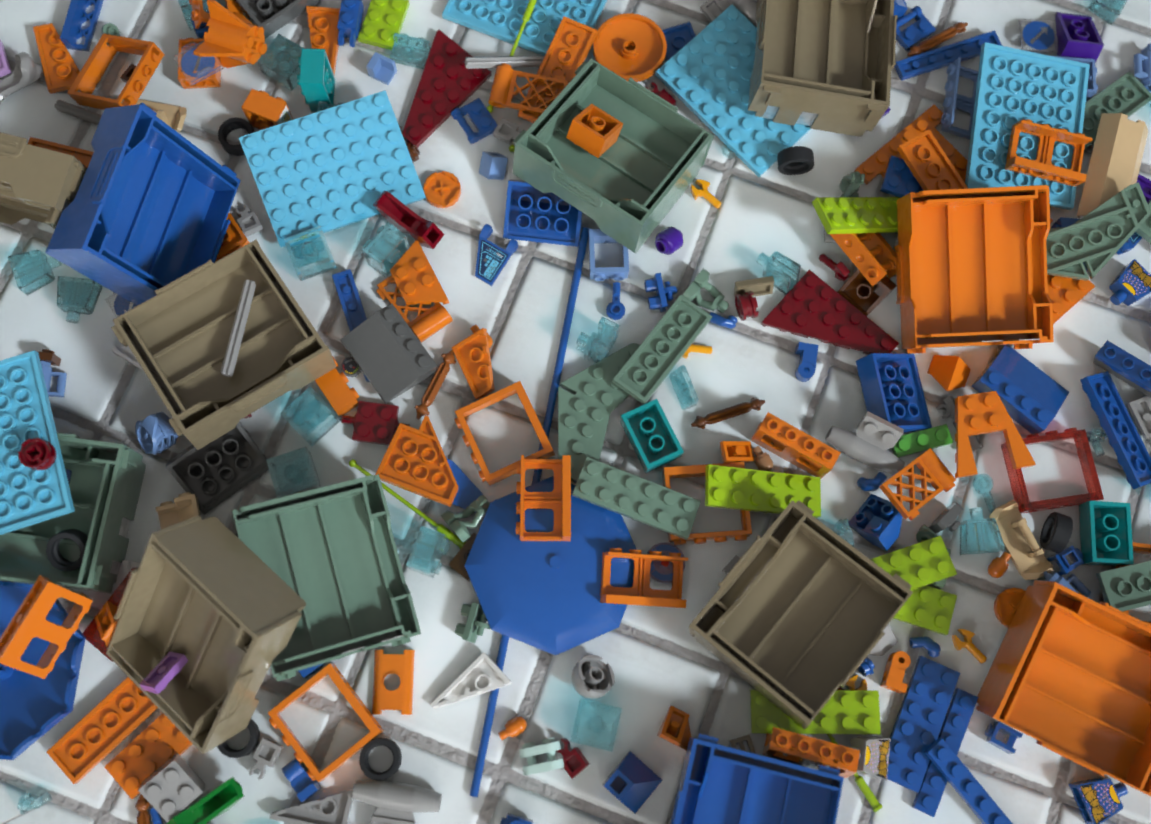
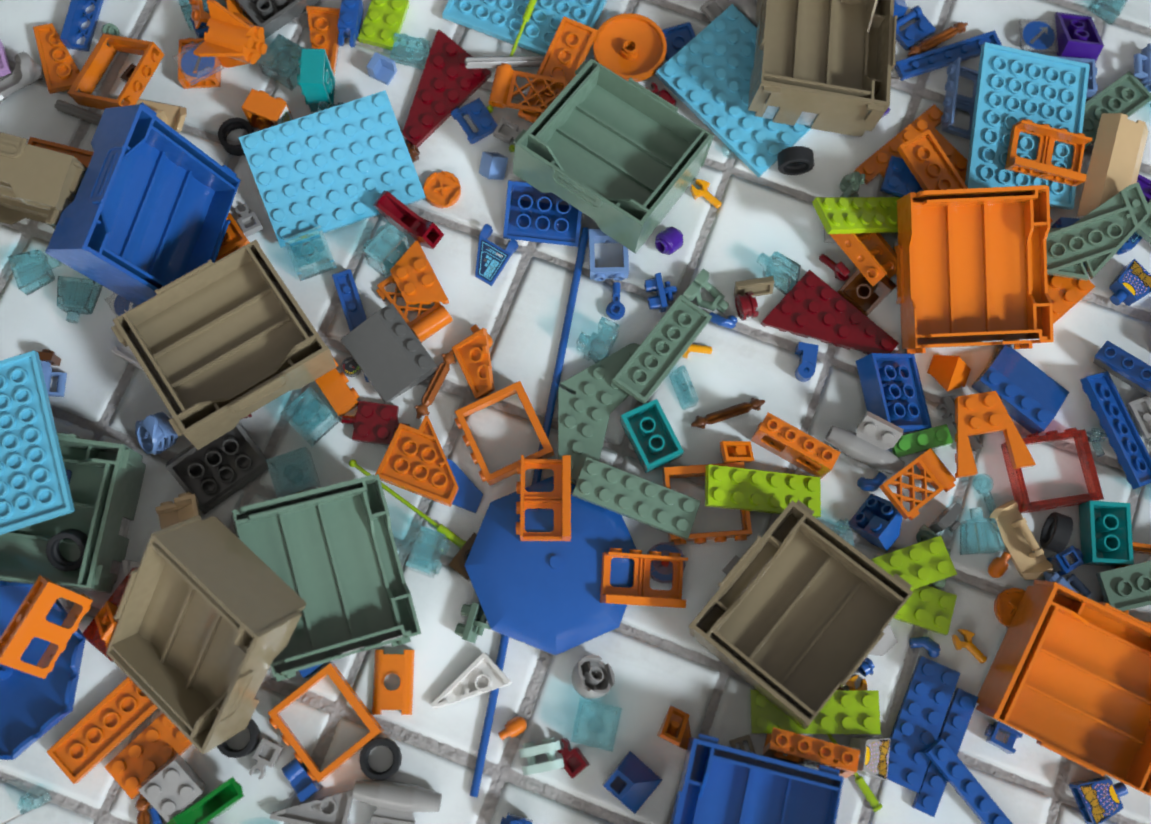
dark red wheel [18,438,56,471] -> none
medium lavender plate [139,652,188,694] -> none
light grey axle [221,280,256,377] -> none
sand green piece [441,495,490,543] -> none
orange brick [566,103,624,158] -> none
medium nougat cylinder [752,446,773,471] -> none
orange leg [880,651,911,693] -> none

